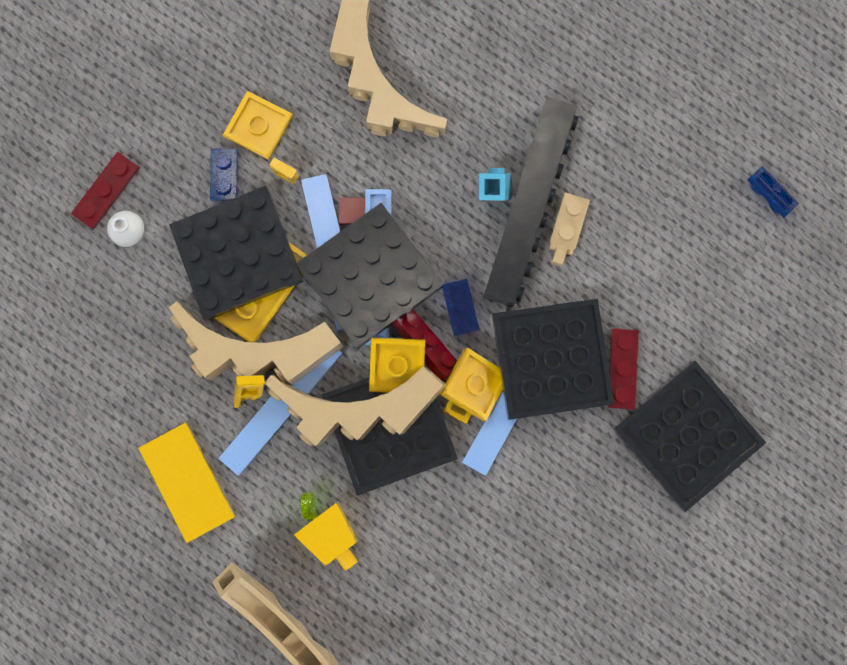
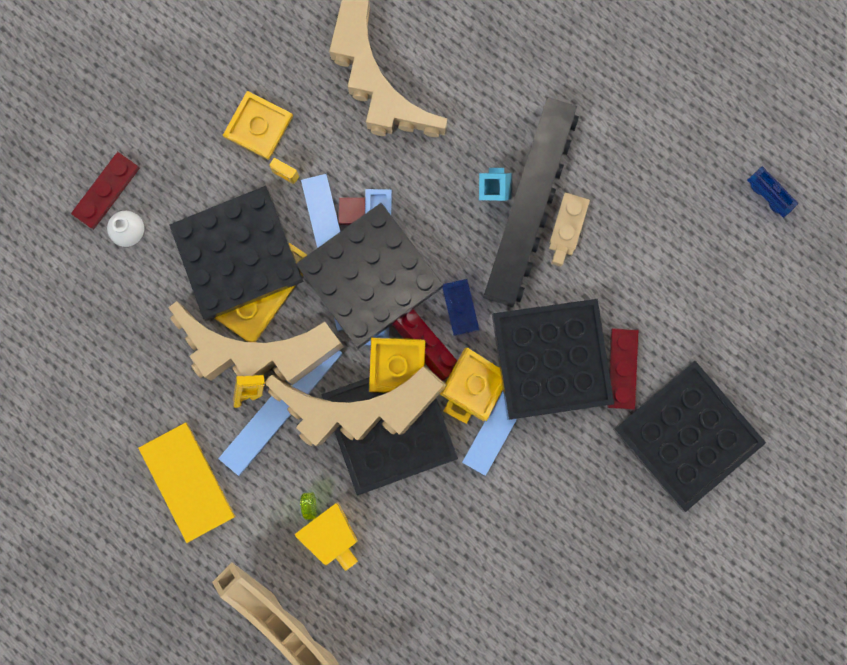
clear blue plate [210,148,238,201] -> none

